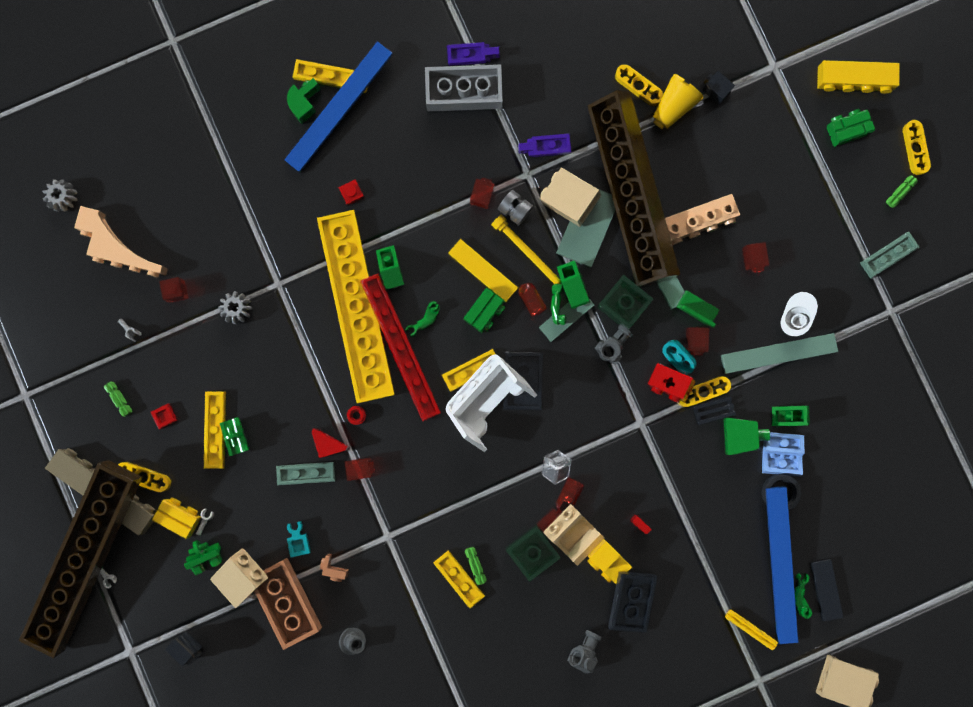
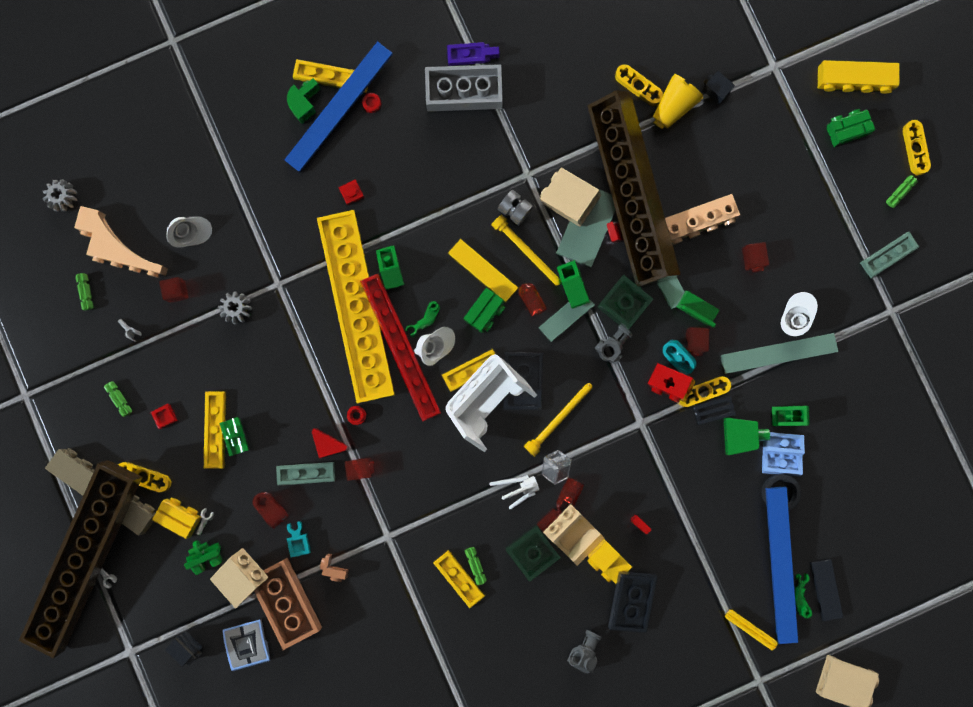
dark grey piece [339,627,366,655] -> none
clear red brick [470,178,495,209] -> none
dark purple hinge [518,134,571,157] -> none
green arm [551,284,566,325] -> none
none -> bright green axle [76,273,93,311]
none -> white piece [166,217,212,248]
none -> slope [222,619,270,671]
none -> clear red piece [253,492,289,529]
none -> red tile [362,93,381,113]
none -> white piece [414,327,455,365]
none -> white plant [490,475,539,509]
none -> yellow piece [524,383,592,457]
none -> red tile [607,221,624,243]

